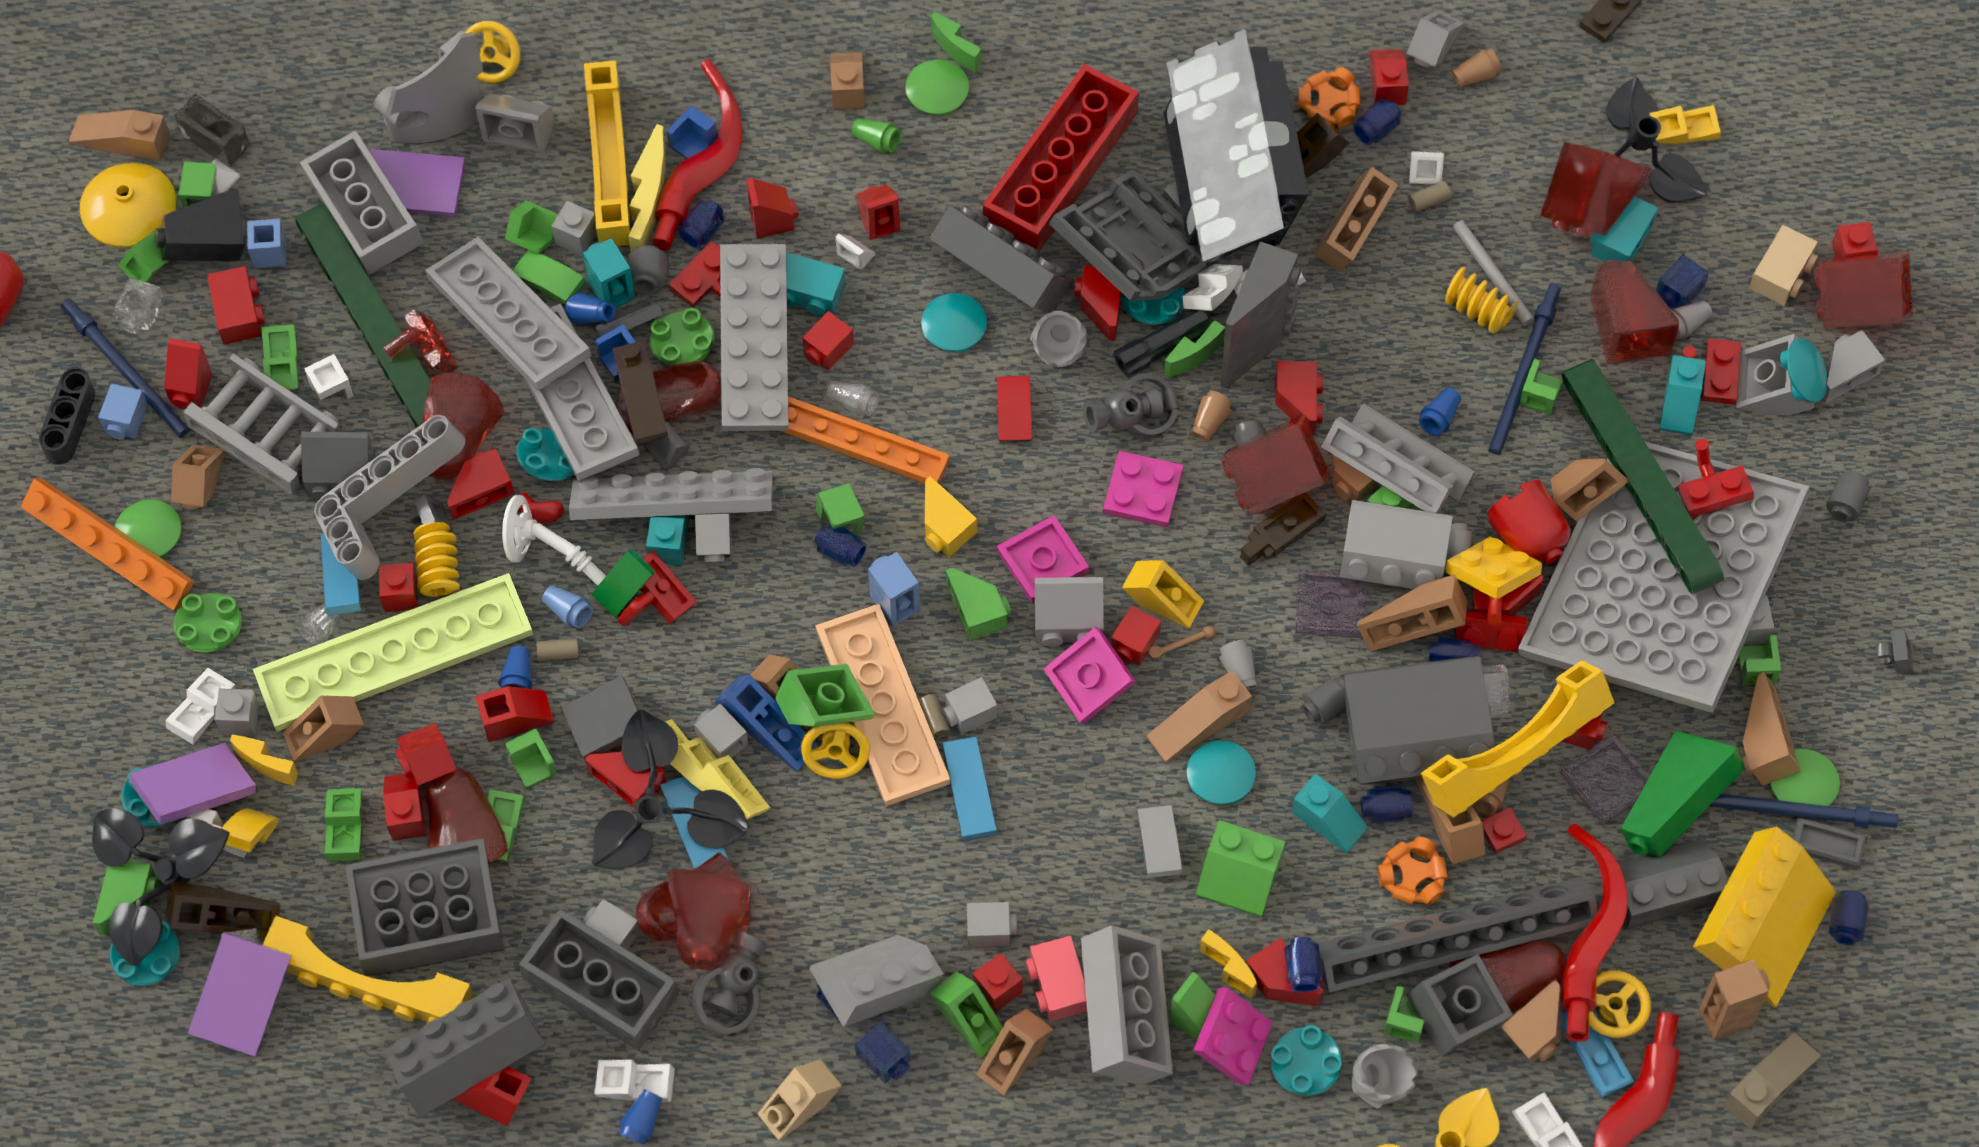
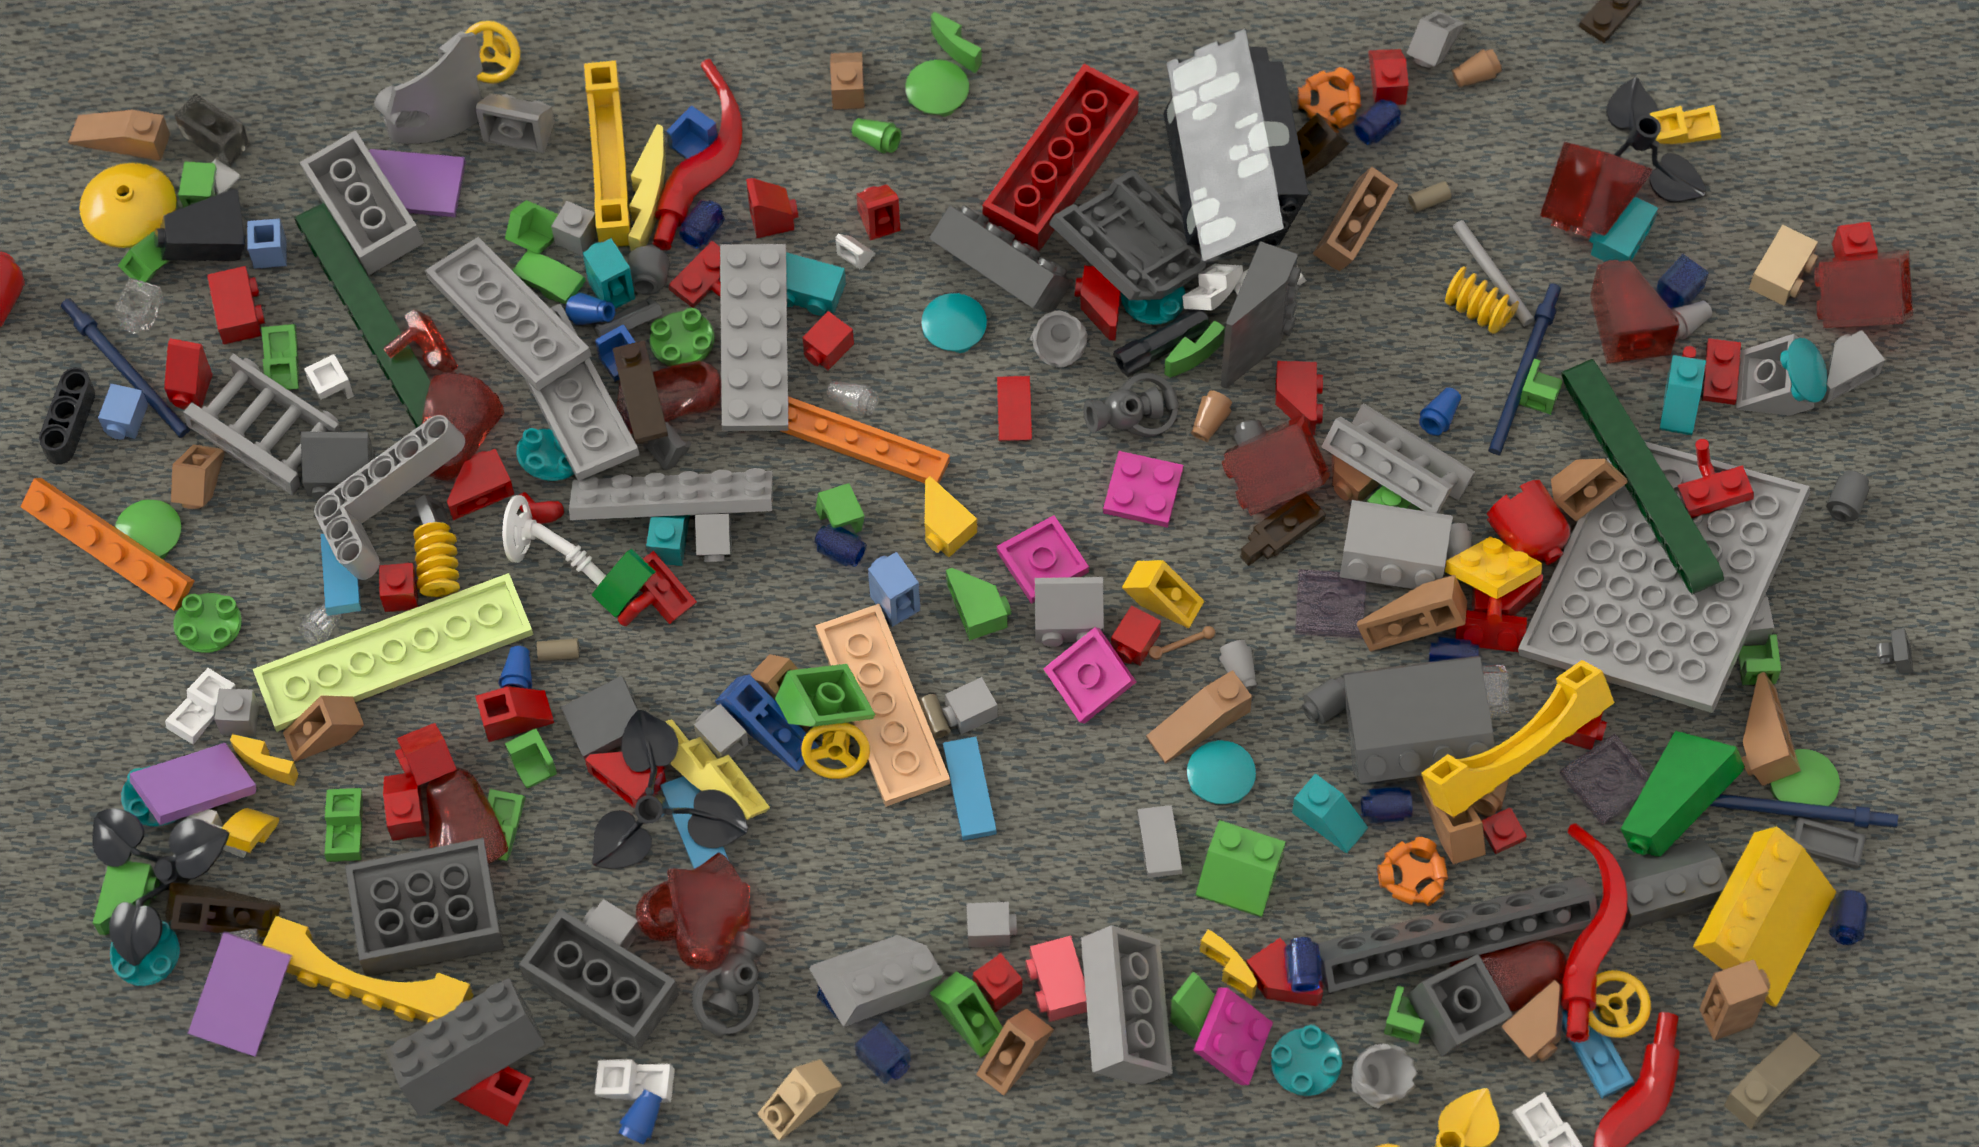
medium blue cone [542,585,593,628] -> none
white slope [1409,151,1444,185] -> none

